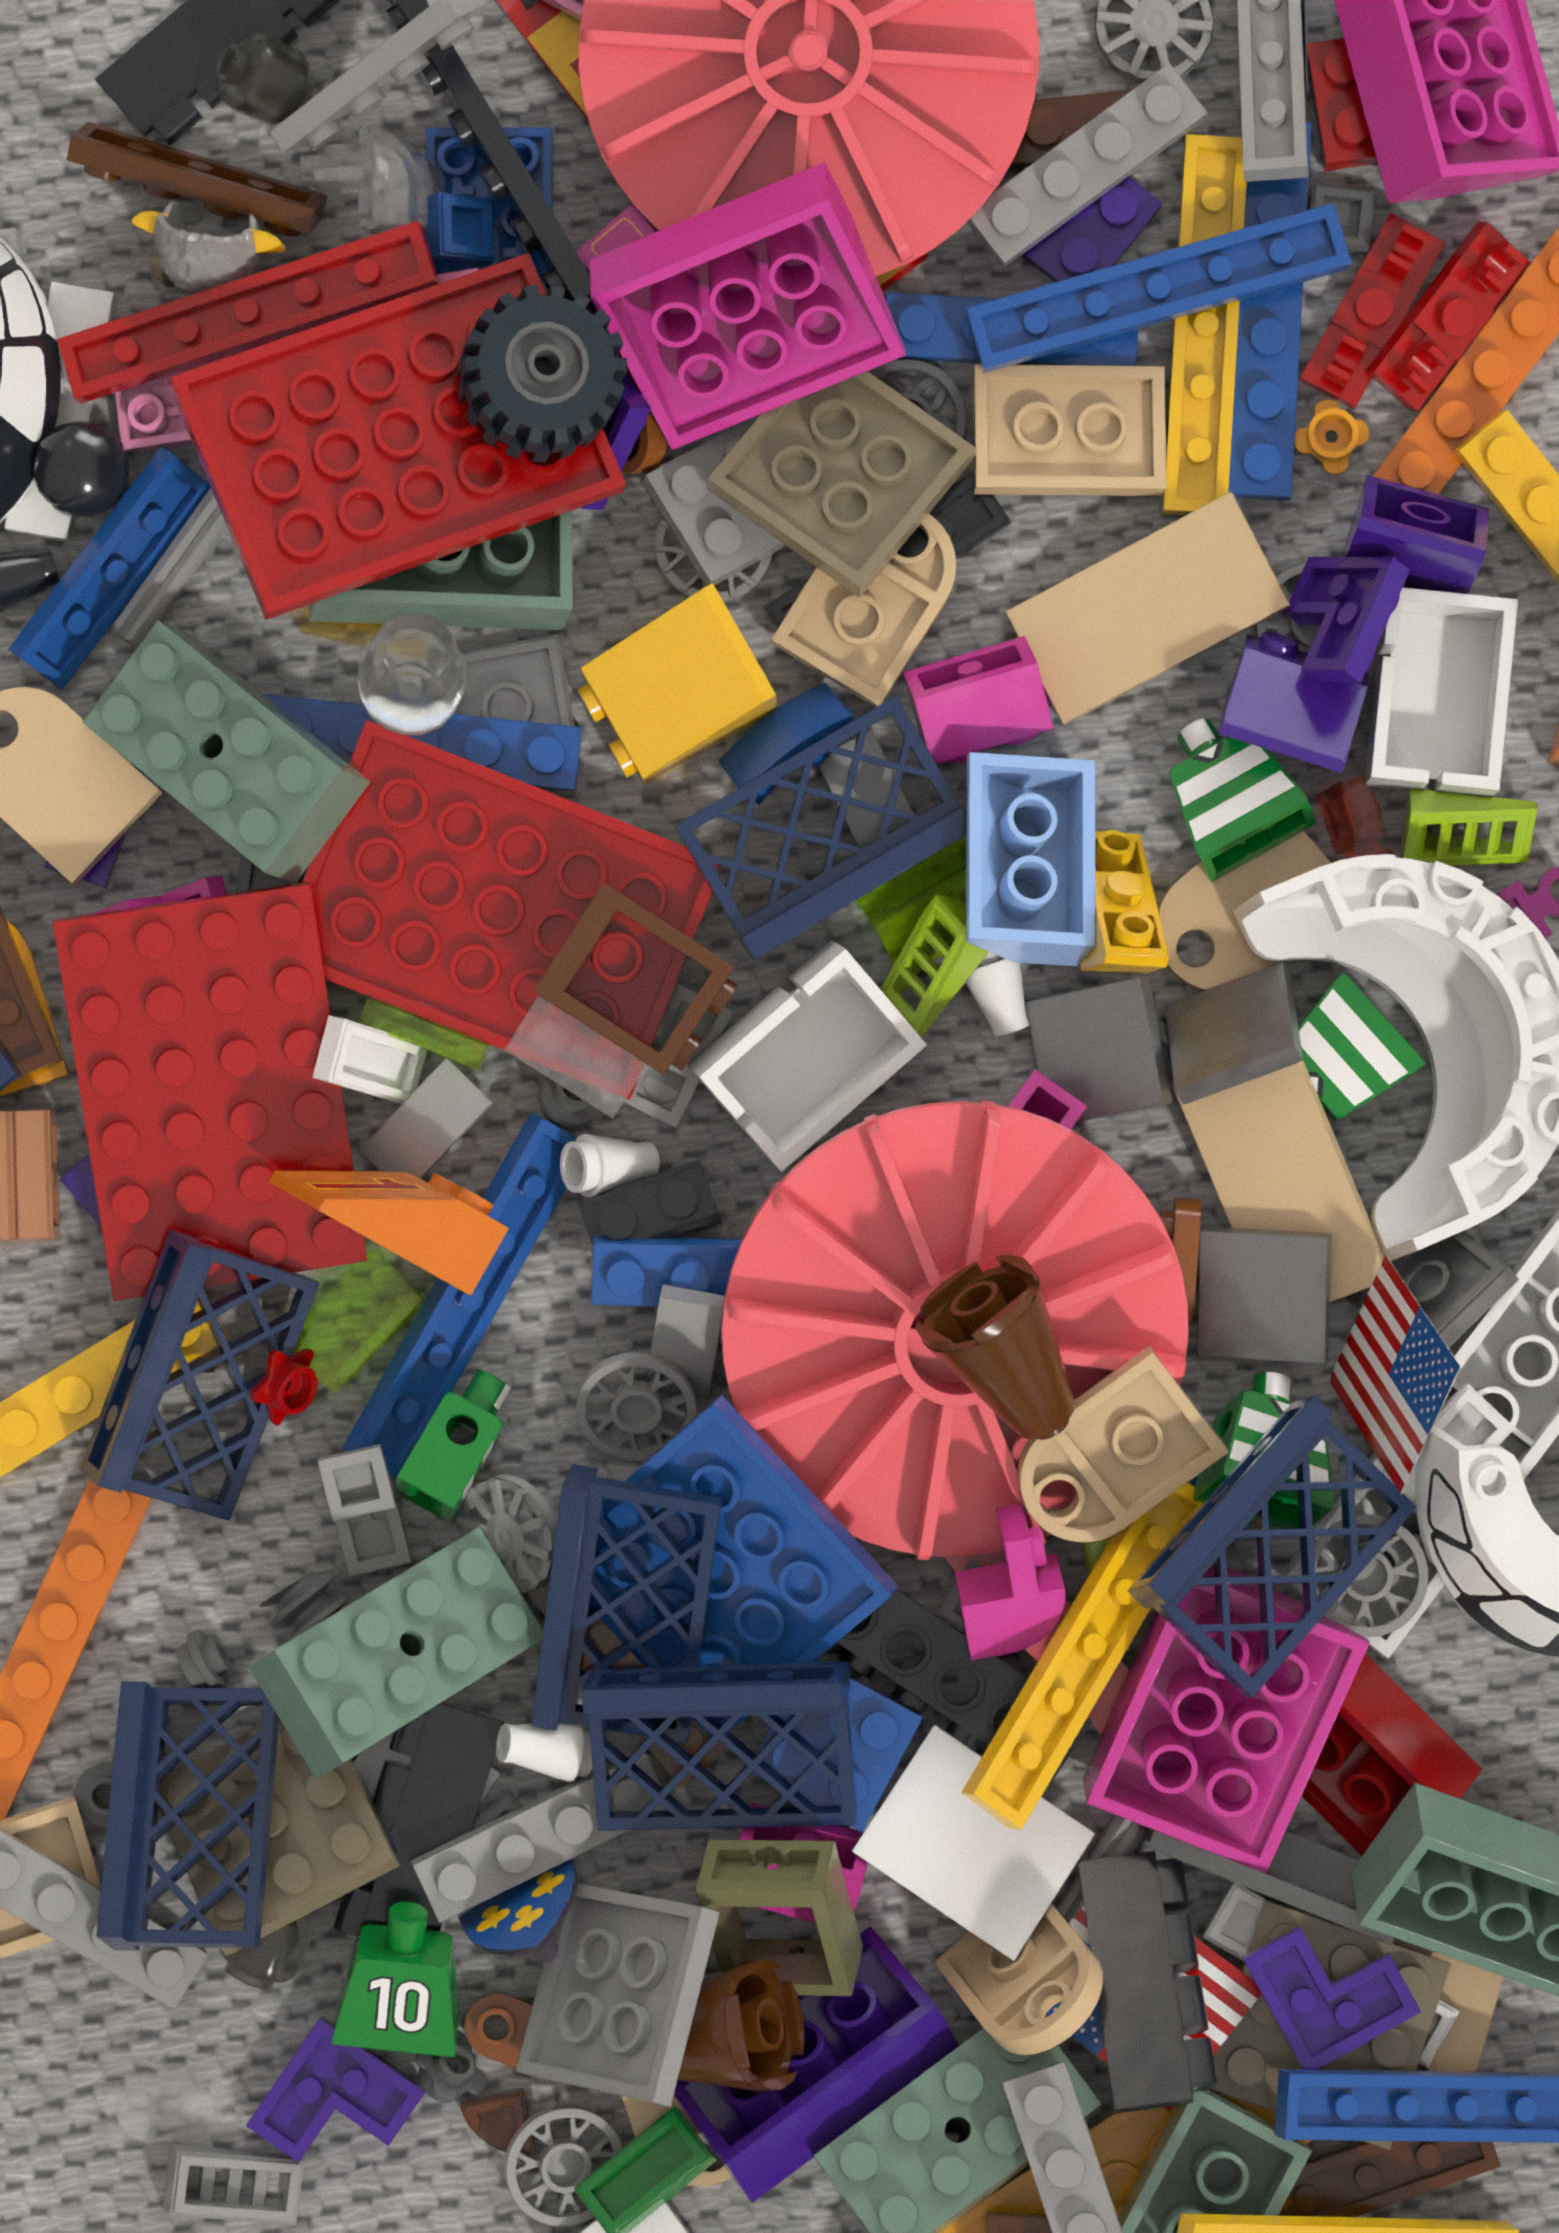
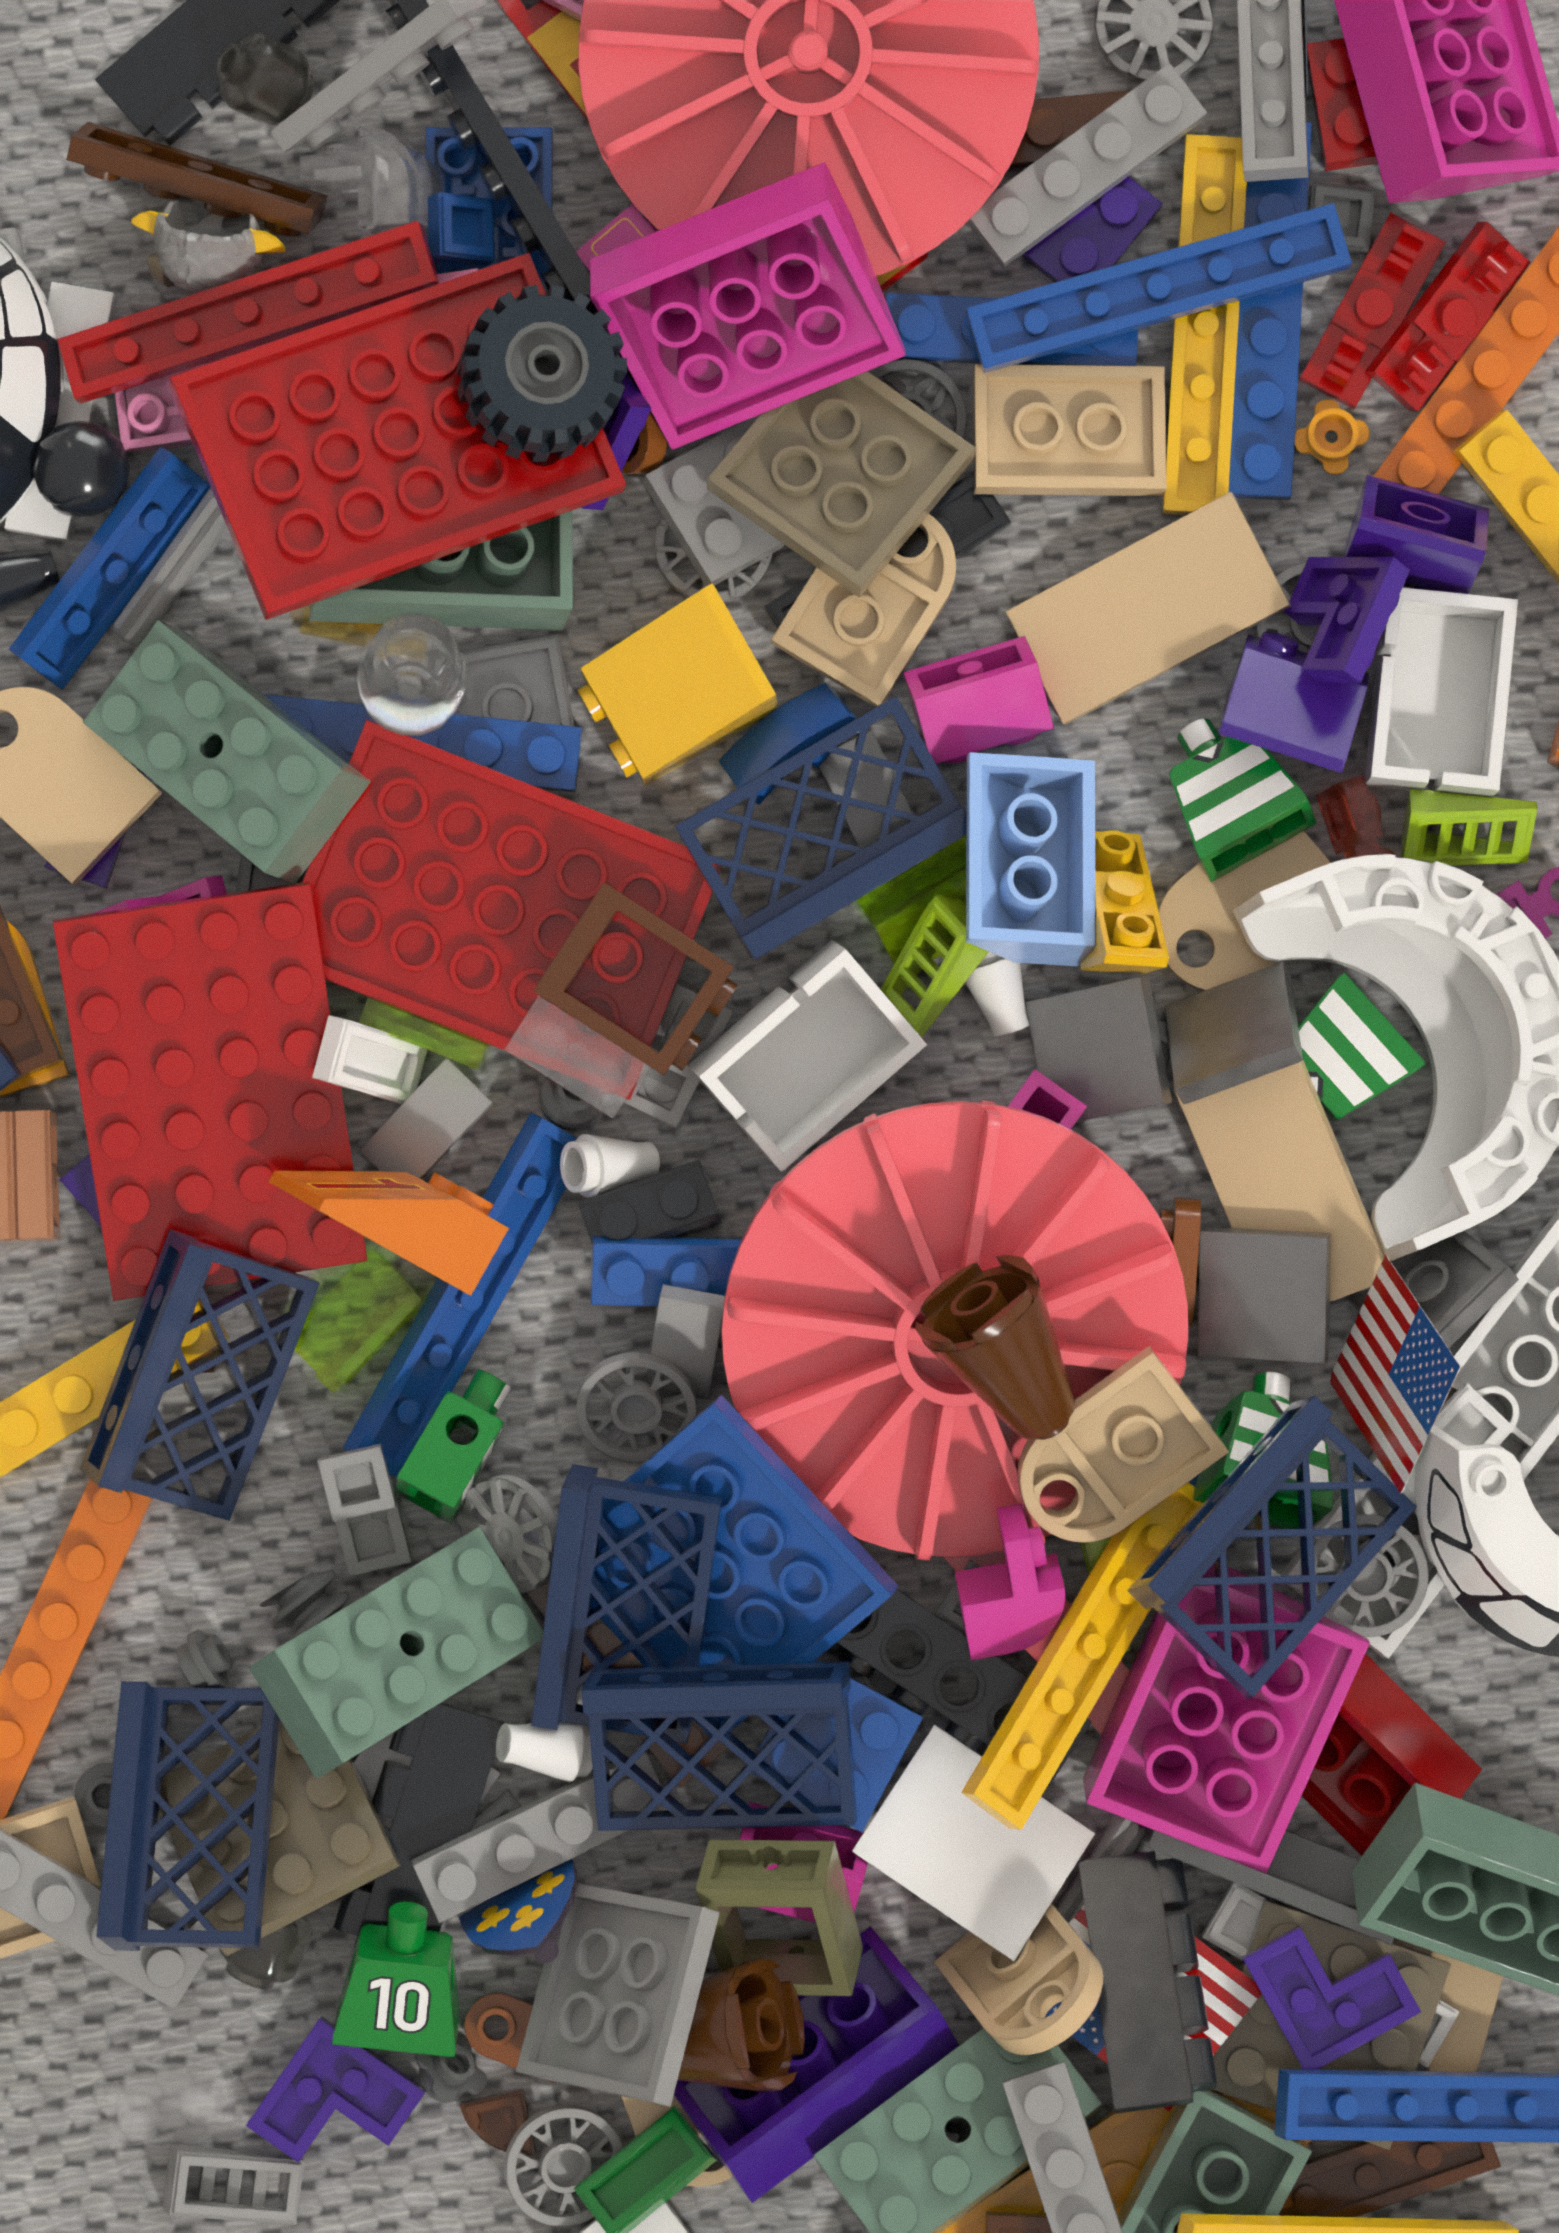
red plate [249,1348,318,1426] -> none

